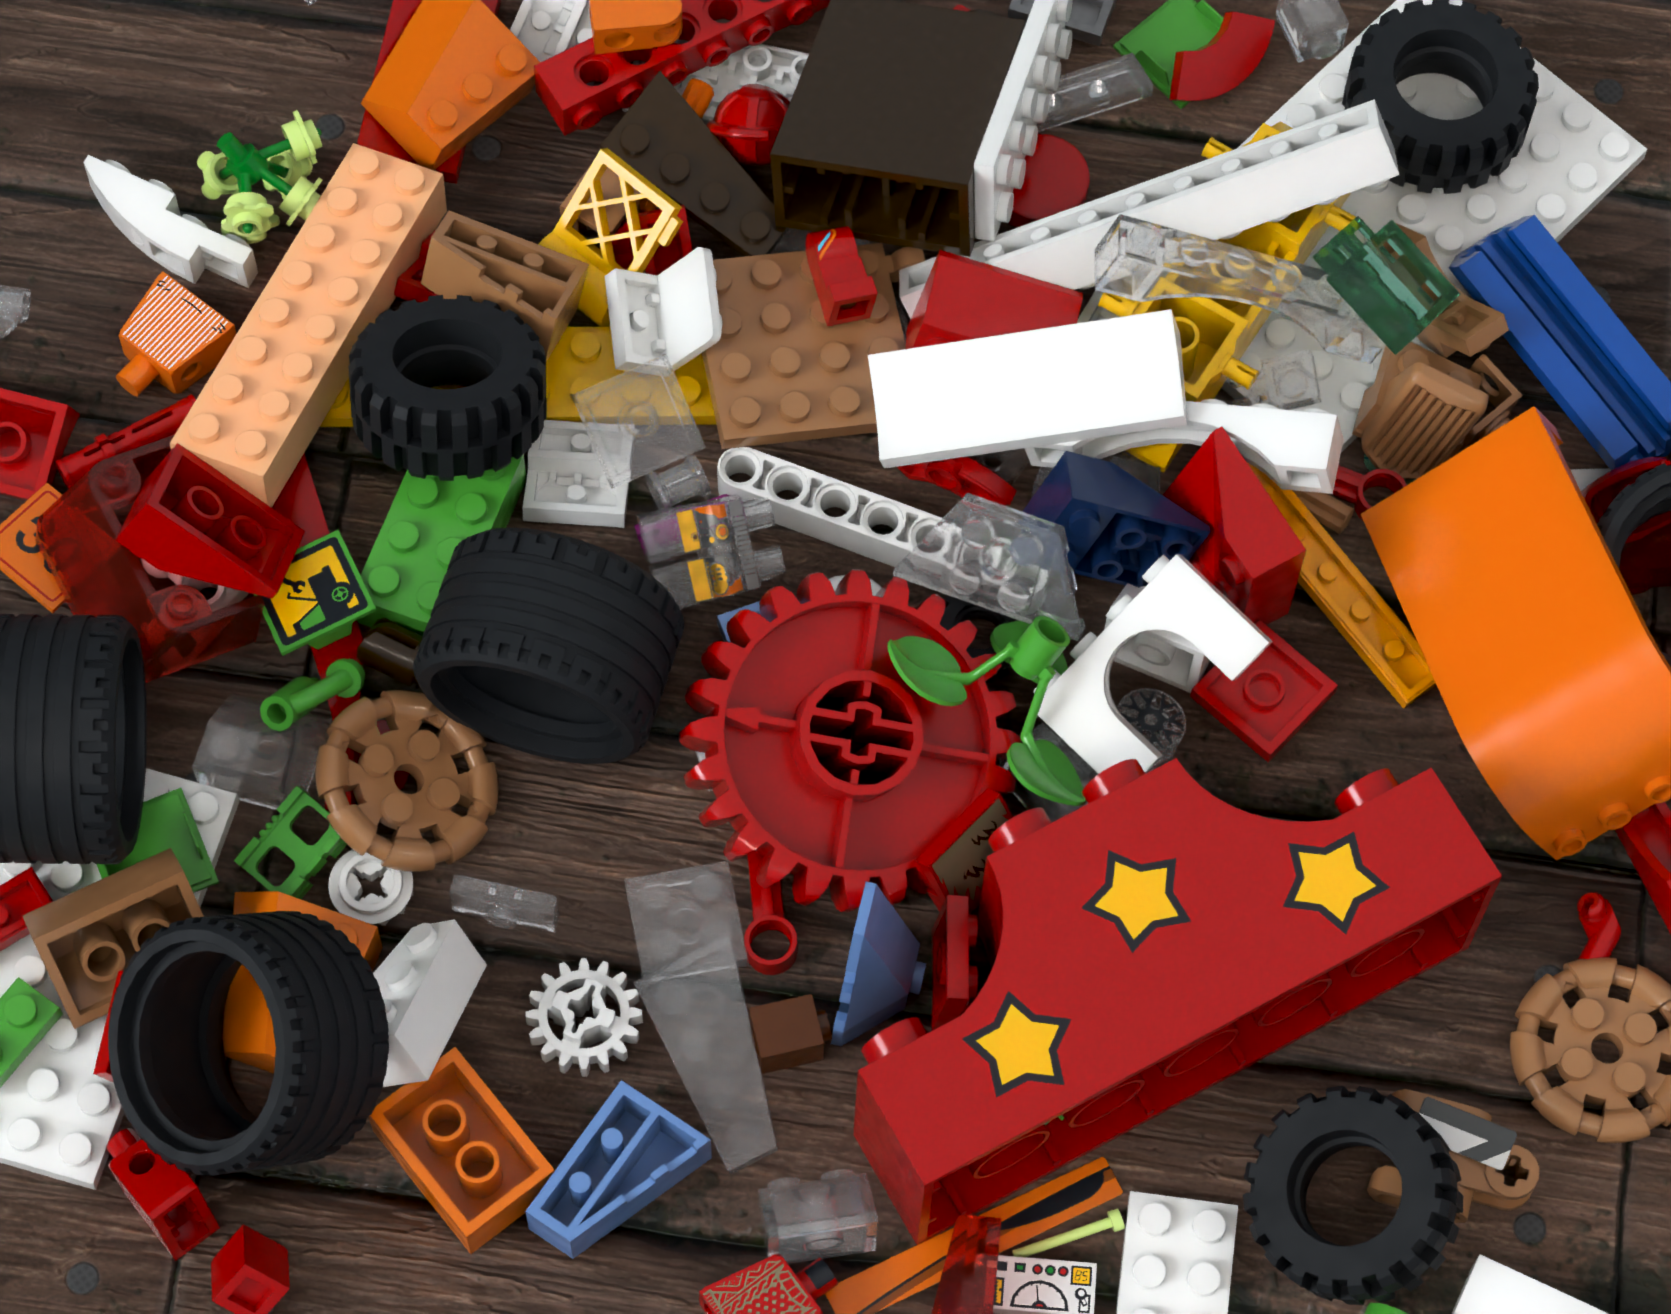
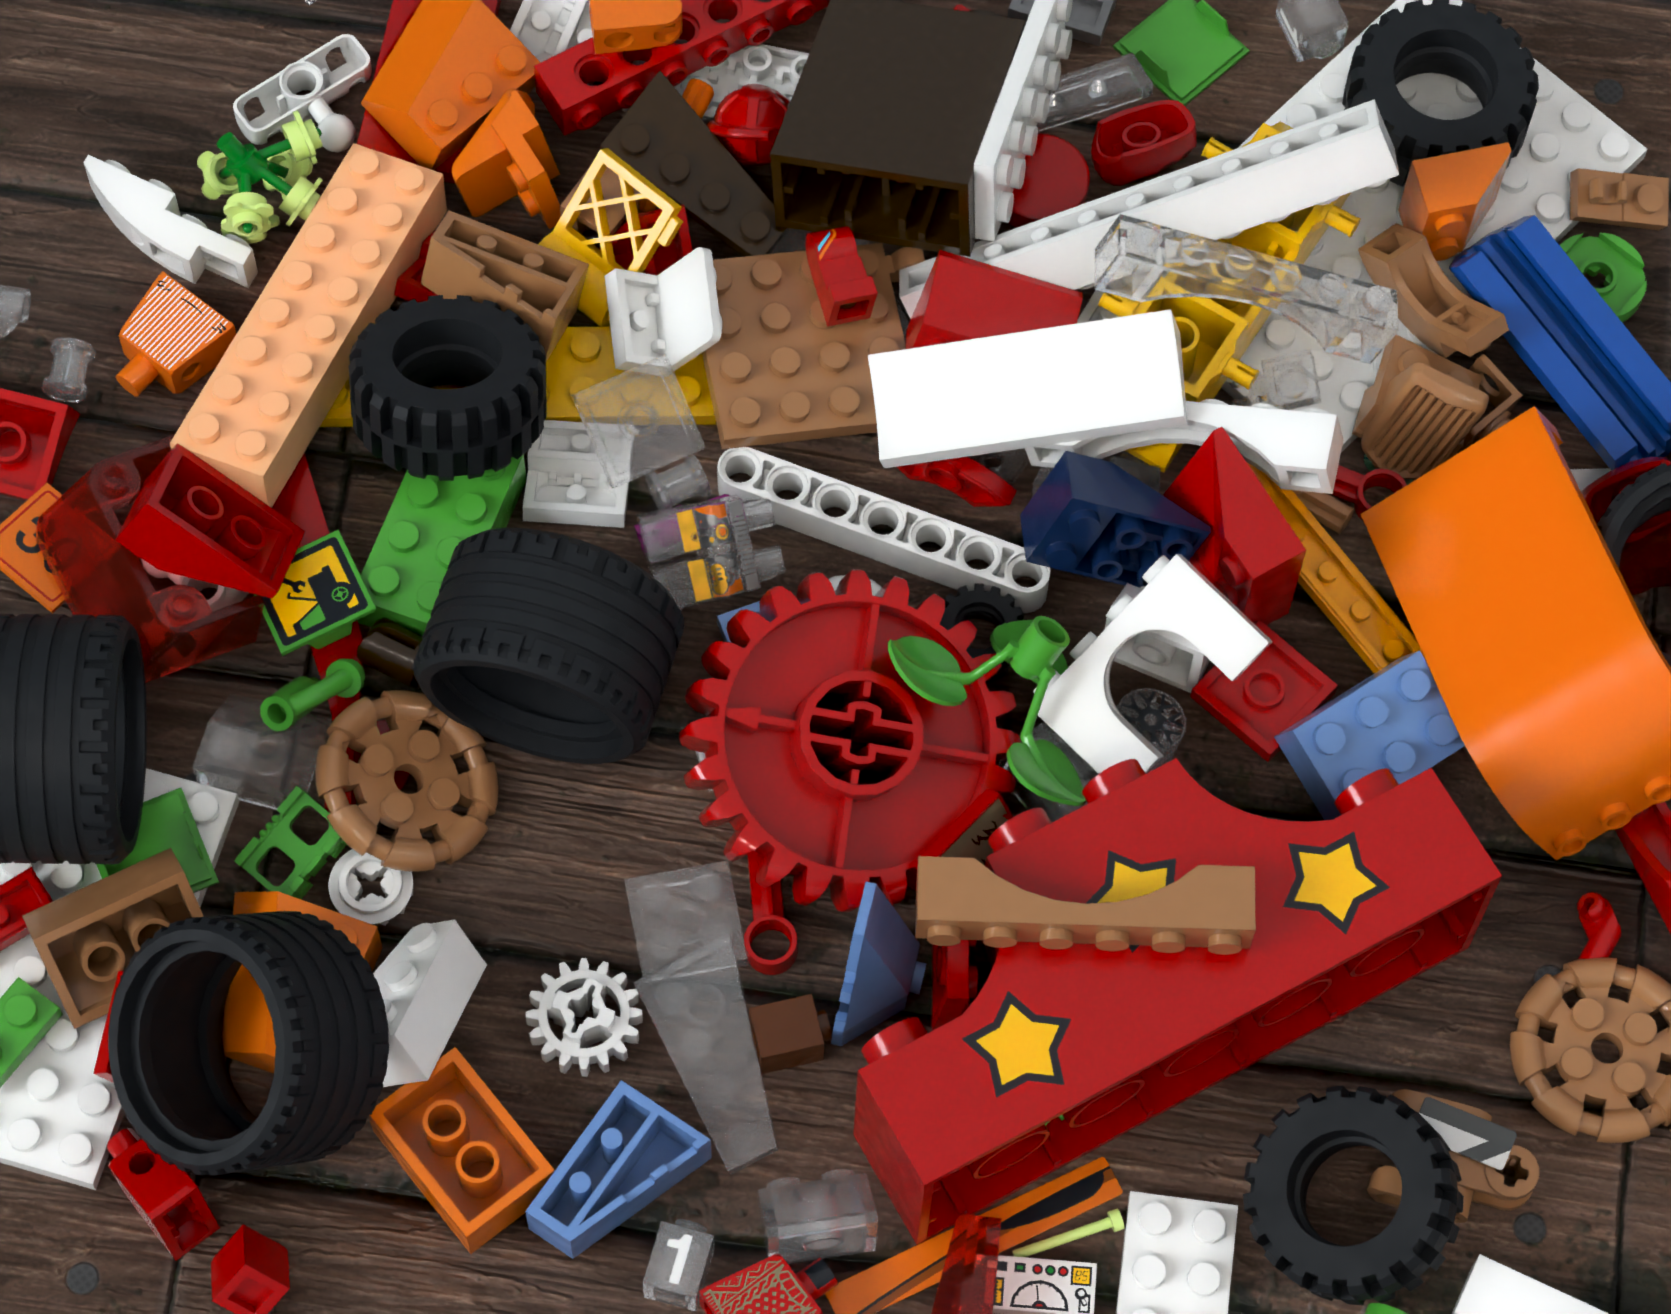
red pin [54,394,196,490] -> none
clear plate [449,874,560,933] -> none
clear wing [893,493,1086,641] -> none
red tile [1169,11,1275,102] -> none
clear green piece [1312,216,1461,355] -> none
none -> clear bush [41,337,96,403]
none -> white piece [233,34,372,153]
none -> orange piece [452,89,561,229]
none -> clear brick [642,1219,715,1312]
none -> medium nougat arch [915,856,1256,955]
none -> red piece [1091,100,1197,186]
none -> medium blue brick [1274,650,1465,820]
none -> orange slope [1398,142,1512,261]
none -> bright green plate [1560,232,1647,323]
none -> medium nougat plate [1570,168,1669,230]

